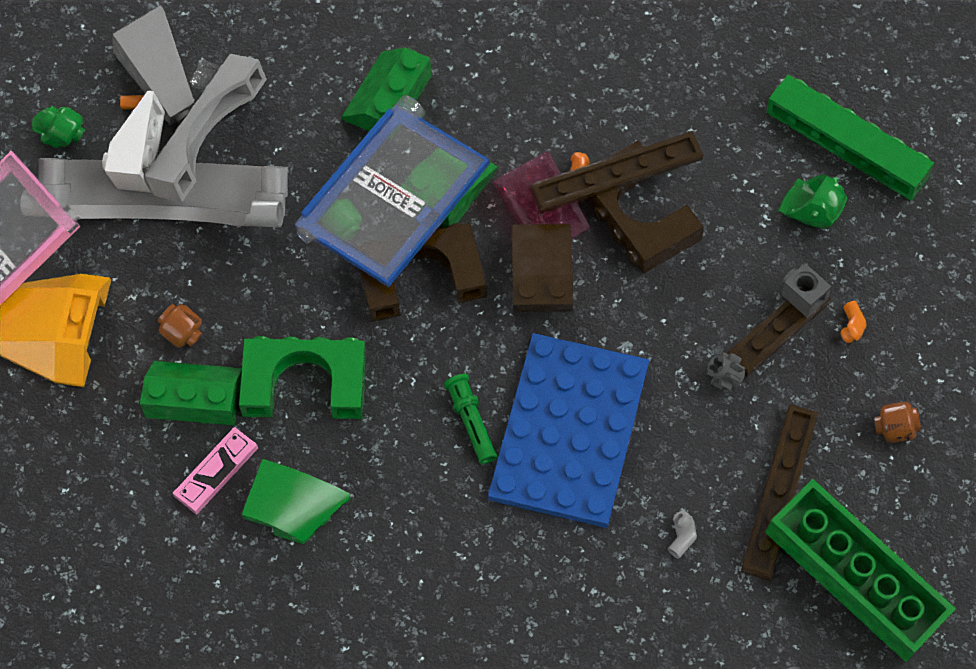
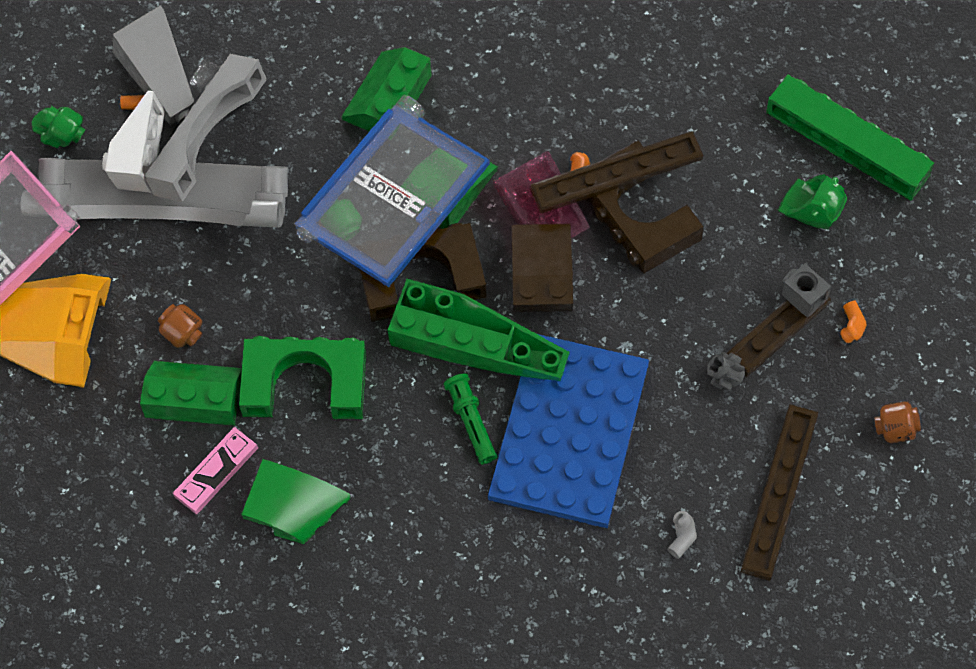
green brick [765,479,956,662] -> none
none -> green wedge [388,279,570,381]

